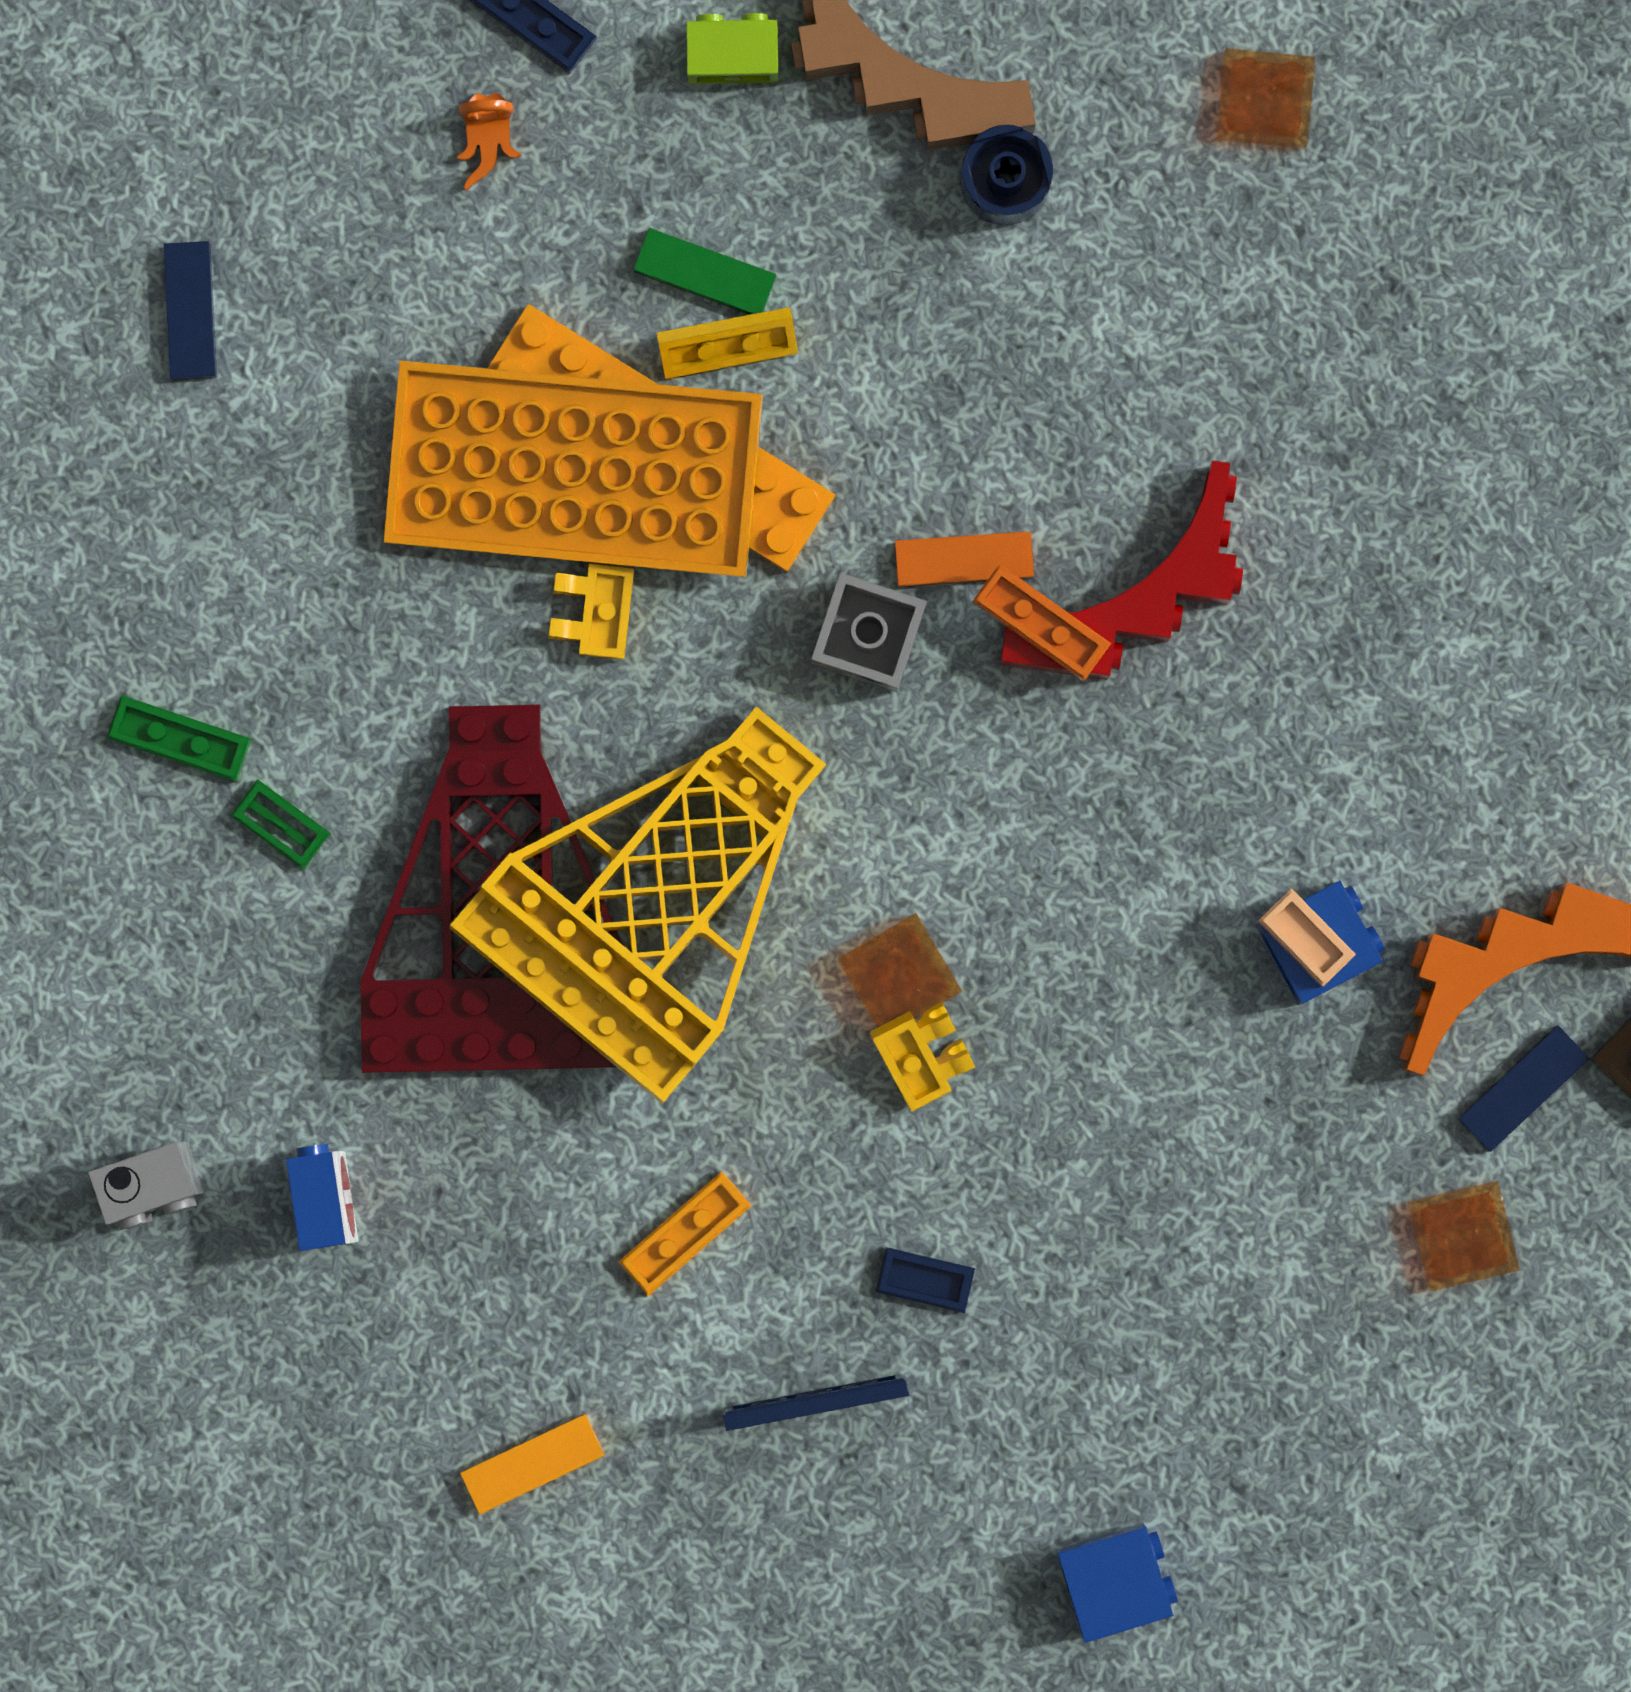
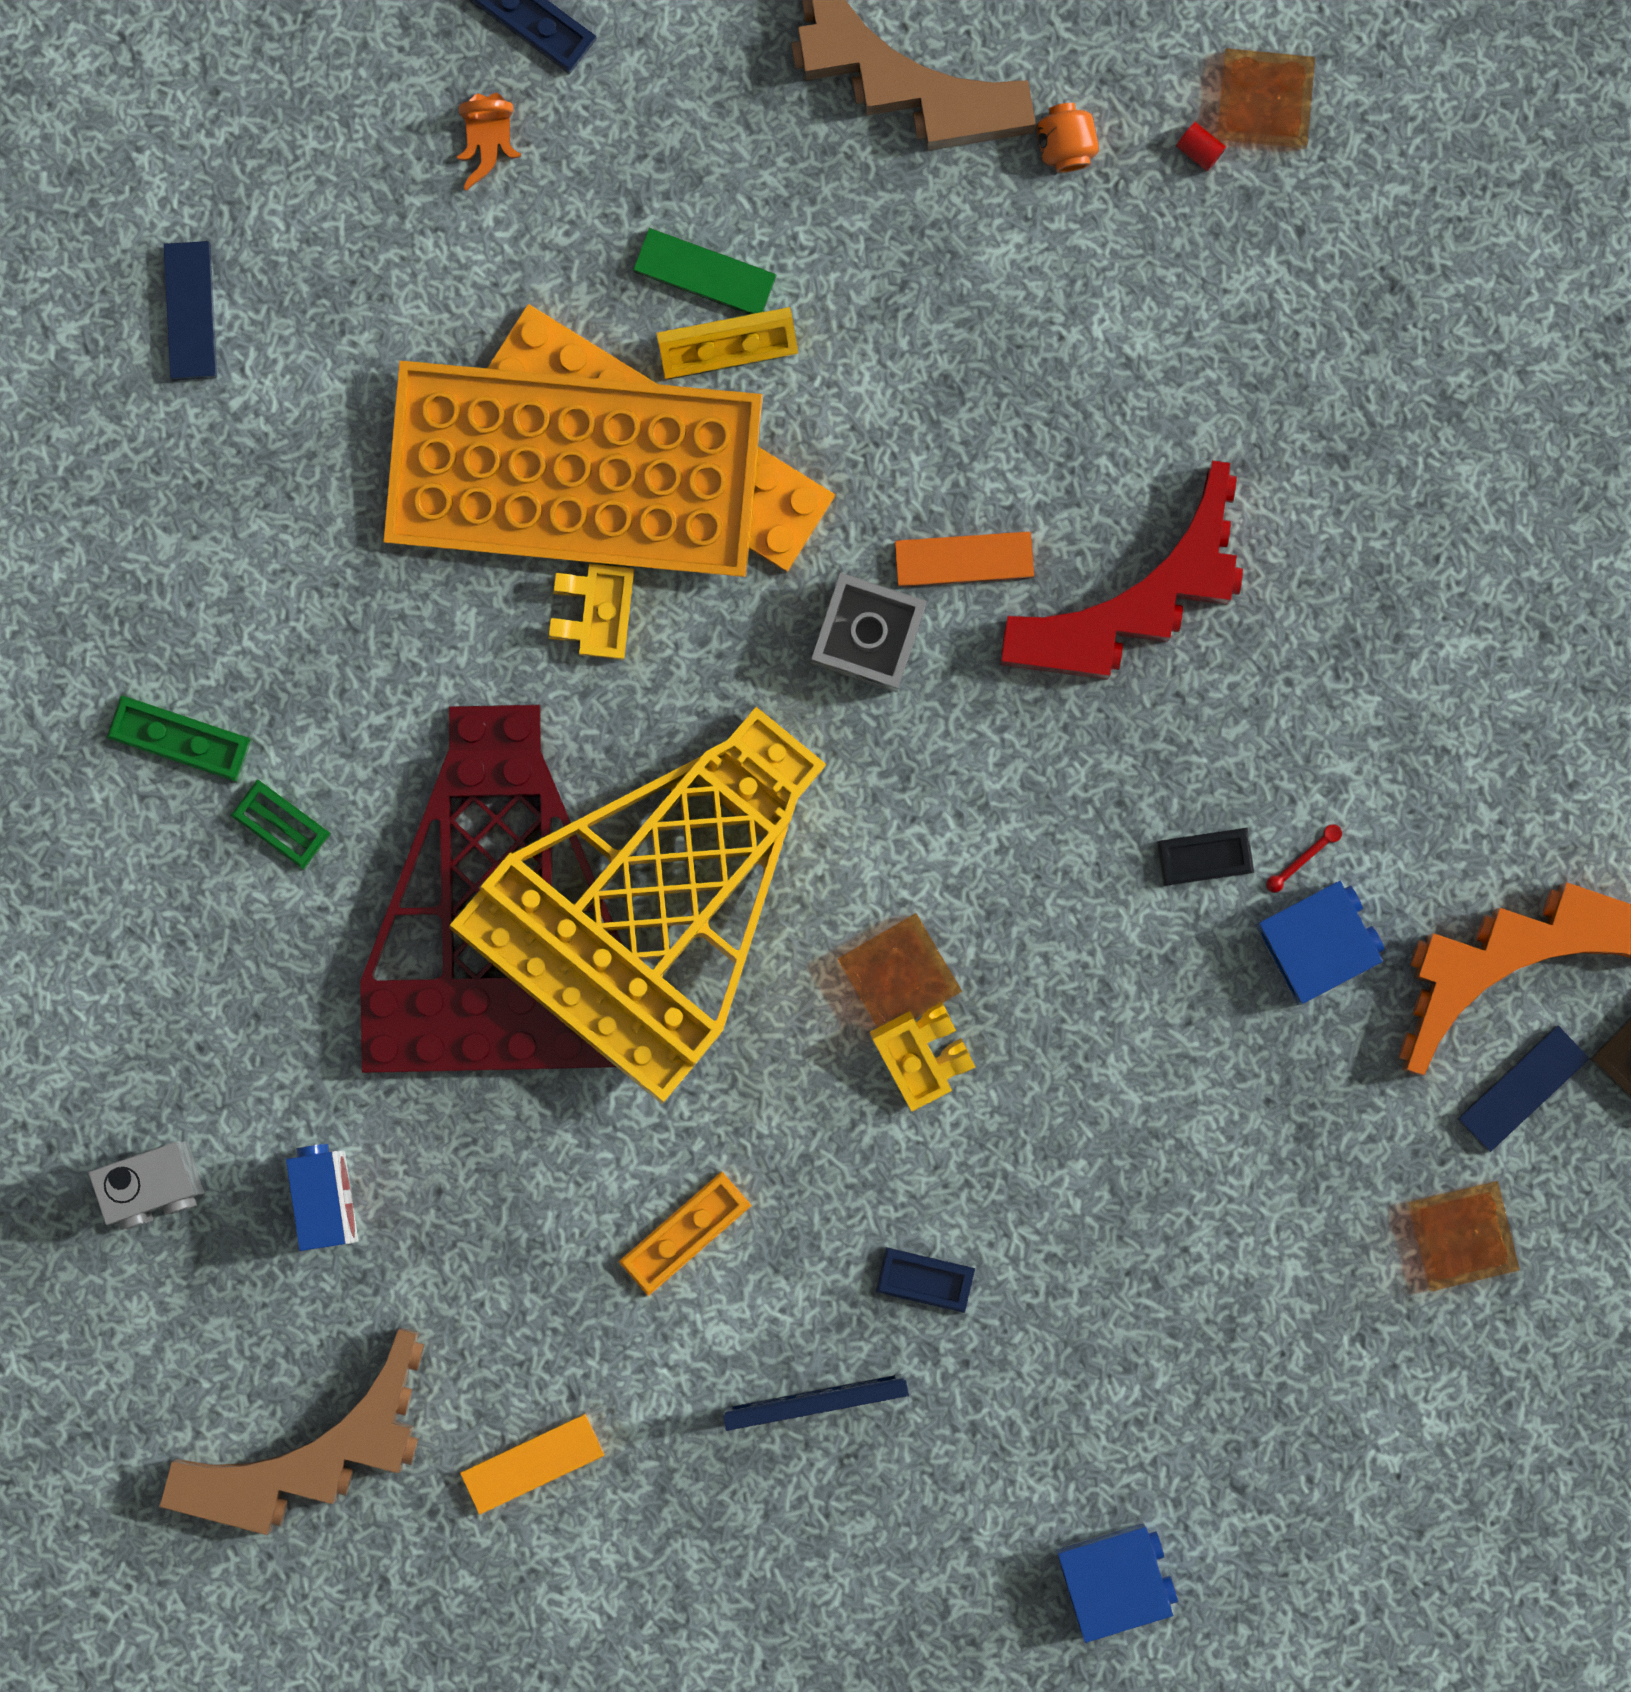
lime brick [687,13,779,84] -> none
dark blue brick [960,125,1053,225] -> none
orange tile [972,564,1111,682] -> none
light nougat tile [1258,888,1356,987] -> none
none -> medium nougat arch [160,1328,425,1535]
none -> orange head [1036,103,1099,173]
none -> black tile [1157,828,1255,886]
none -> red hinge [1175,122,1227,172]
none -> red hinge [1266,824,1342,893]

